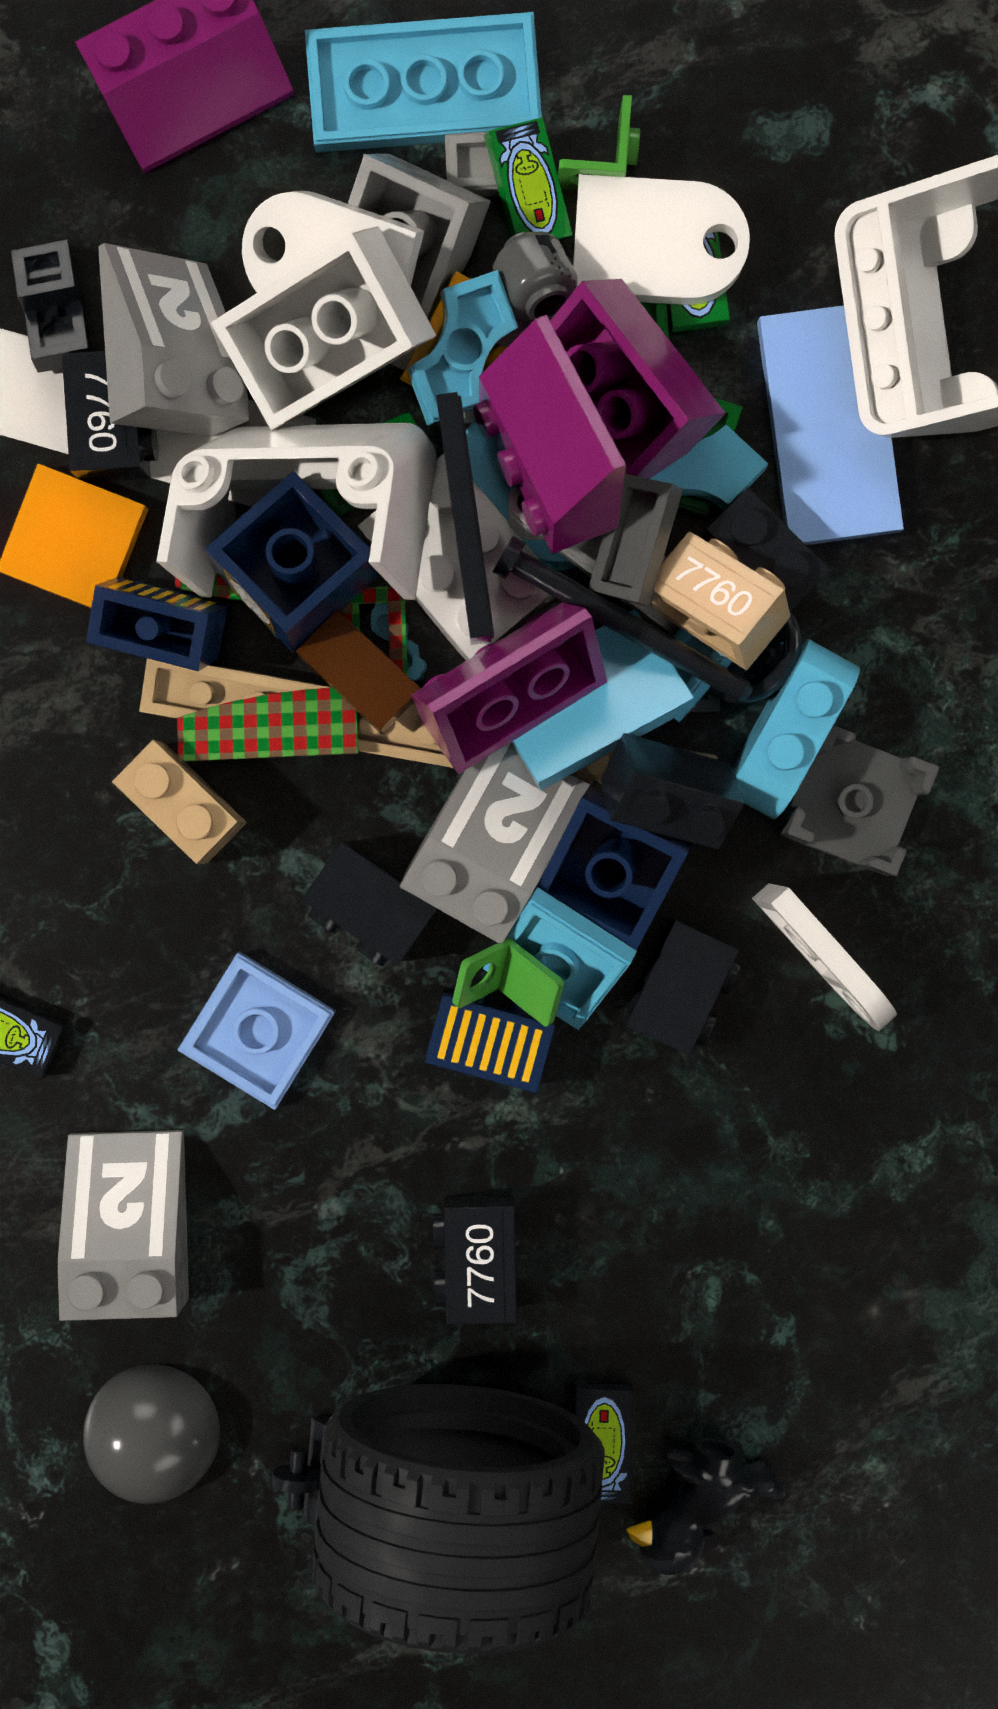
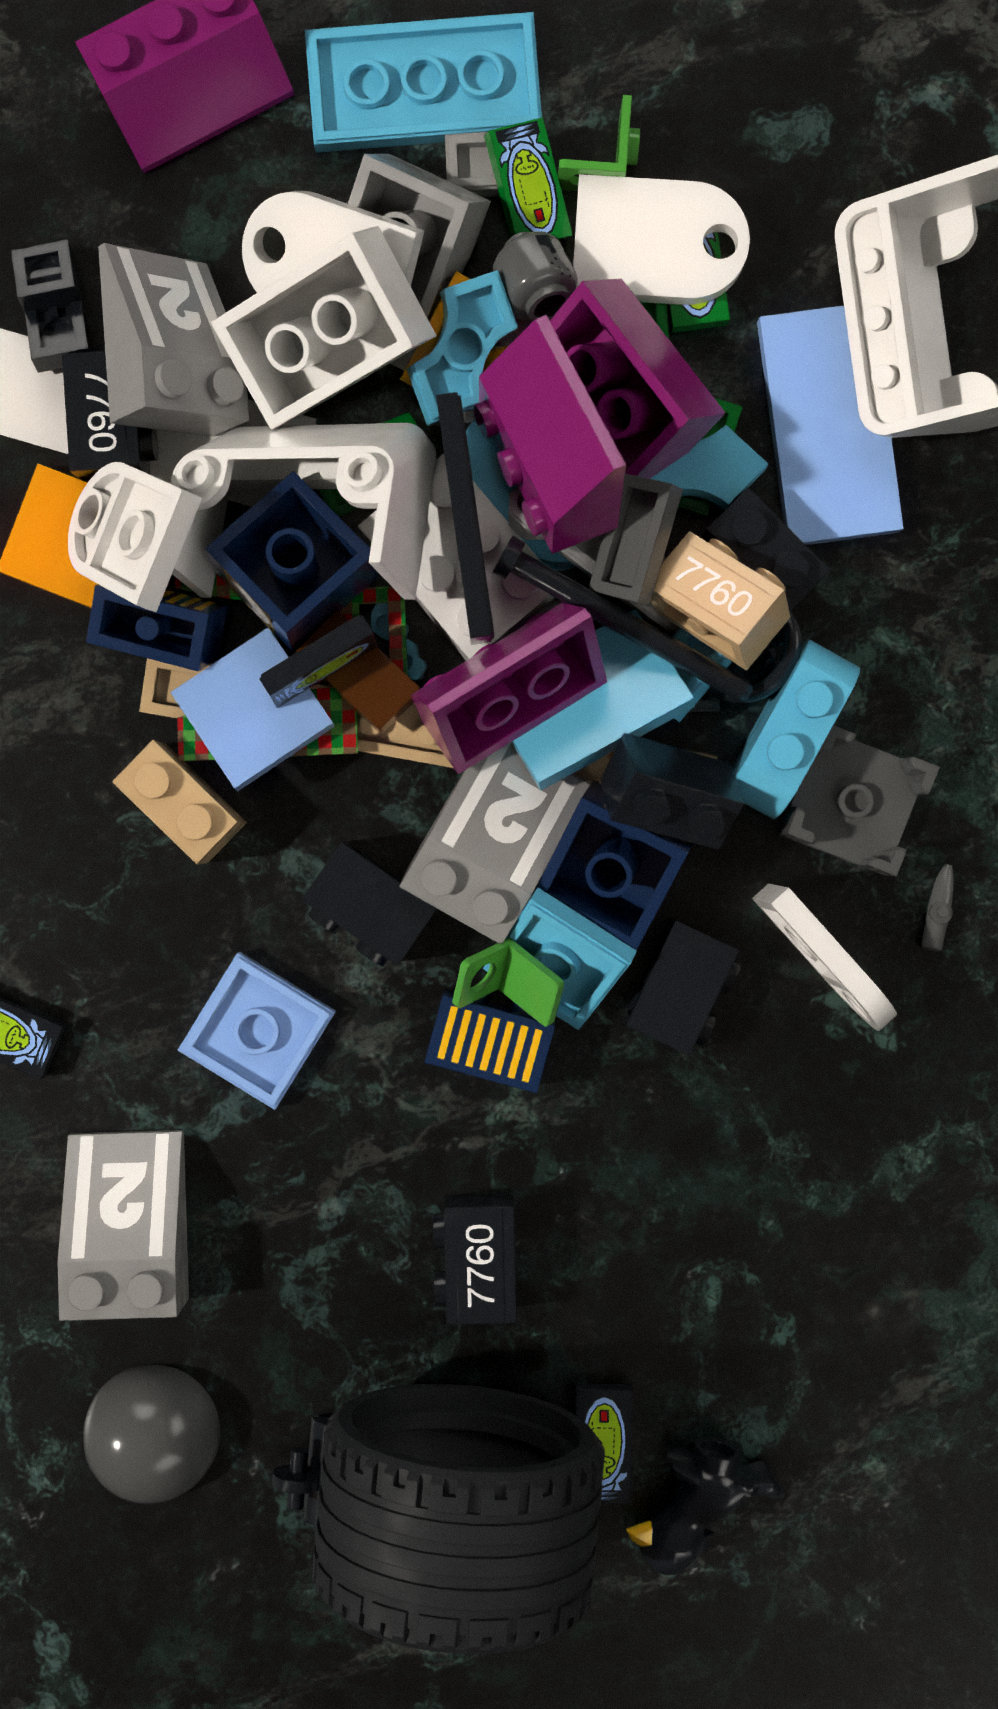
none -> white tile [68,462,202,612]
none -> light blue tile [170,628,335,791]
none -> black tile [259,615,377,708]
none -> dark grey helmet [921,864,954,952]

